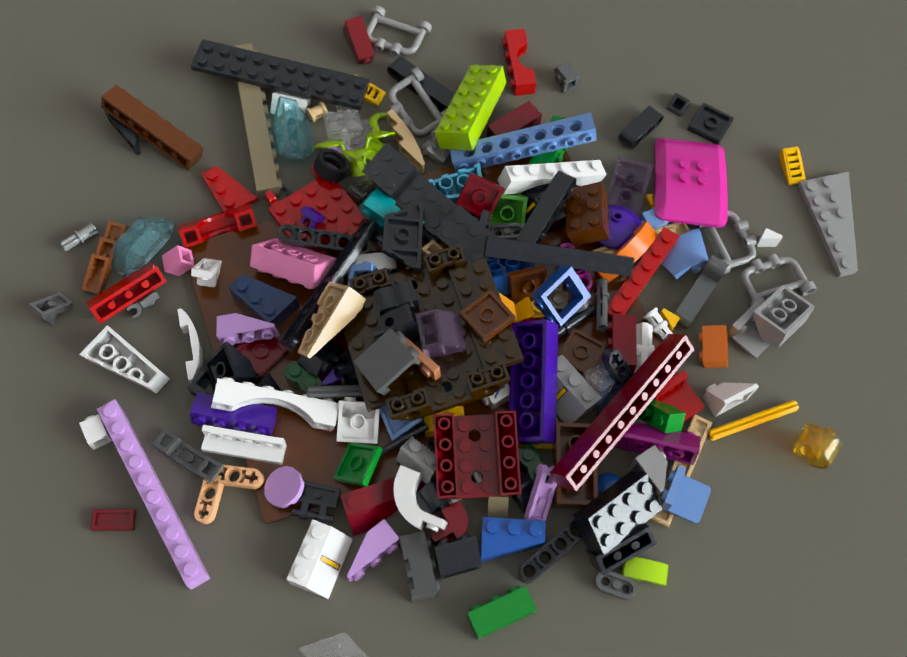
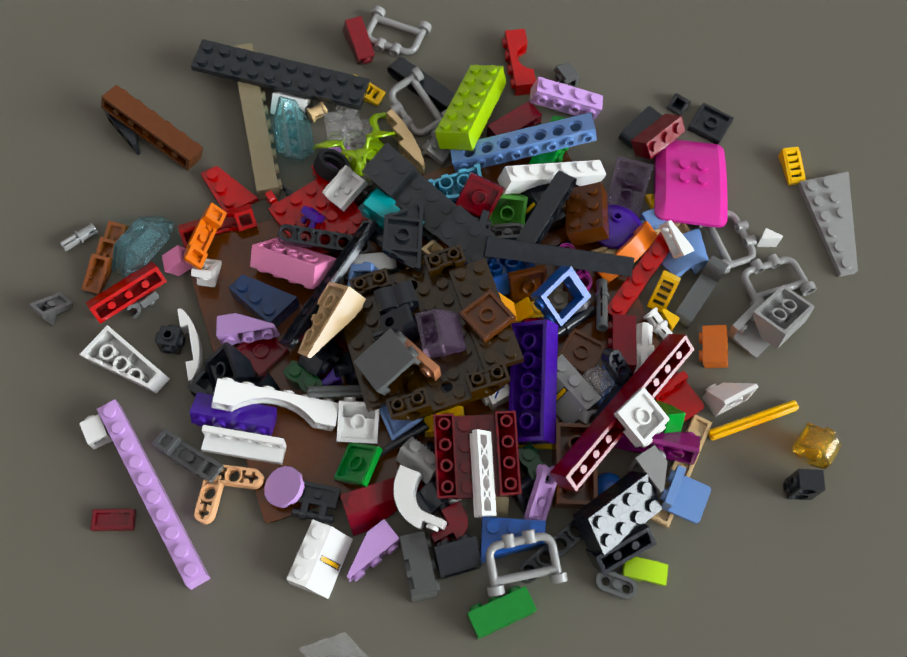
none -> black brick [155,324,186,355]
none -> orange slope [184,202,227,270]
none -> white bracket [322,165,368,212]
none -> white fence [469,429,497,518]
none -> light grey bar [486,529,568,597]
none -> lavender brick [529,76,603,121]
none -> light grey hand [577,409,597,424]
none -> white plate [614,387,670,448]
none -> dark red brick [631,113,685,159]
none -> yellow slope [647,270,681,313]
none -> white slope [659,220,694,259]
none -> black brick [783,469,825,500]

